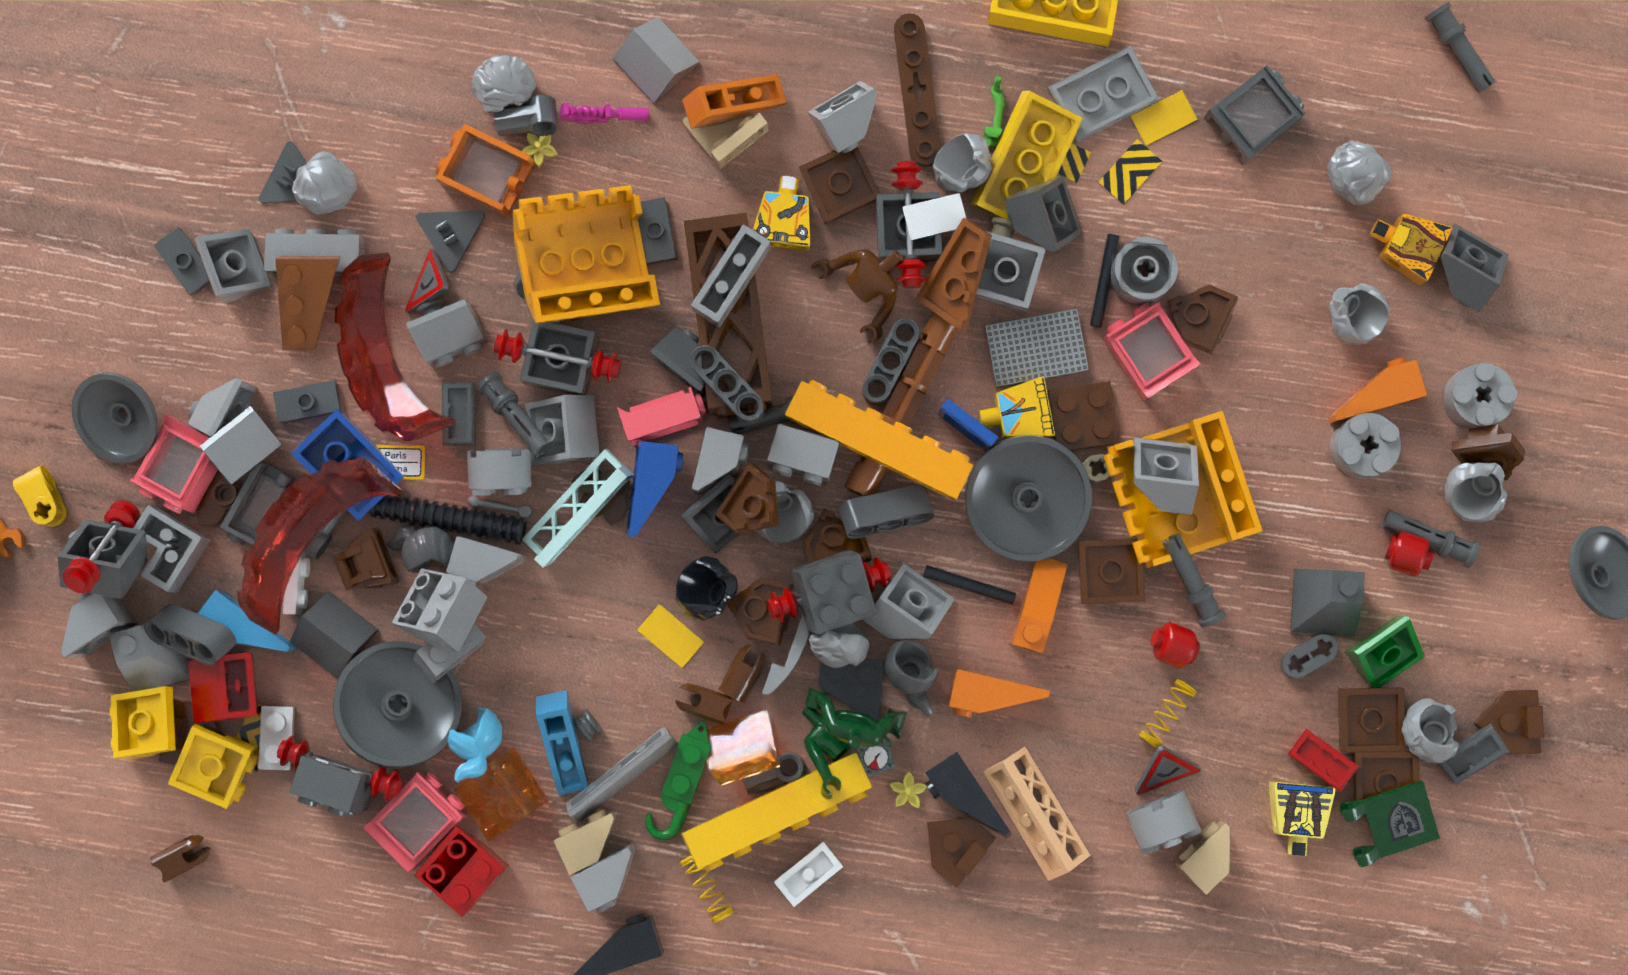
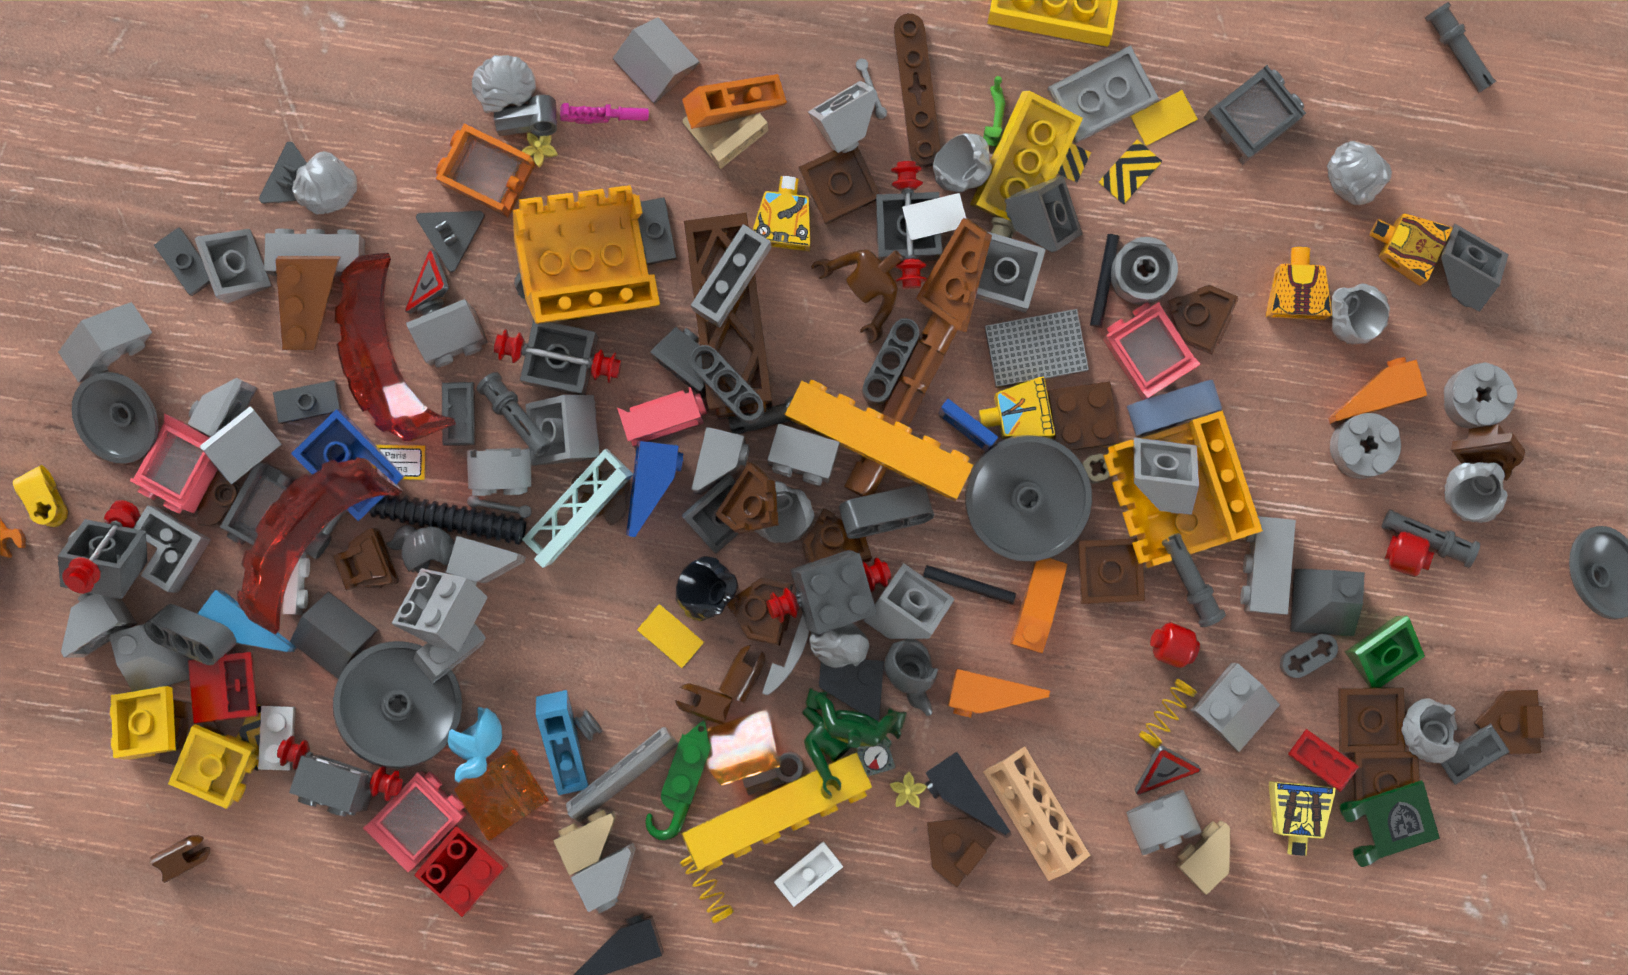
none -> light grey brick [58,302,152,382]
none -> light grey hinge [856,58,887,119]
none -> sand blue beam [1127,379,1222,436]
none -> light grey slope [1191,663,1280,752]
none -> light grey brick [1240,516,1296,615]
none -> torso [1266,247,1332,320]

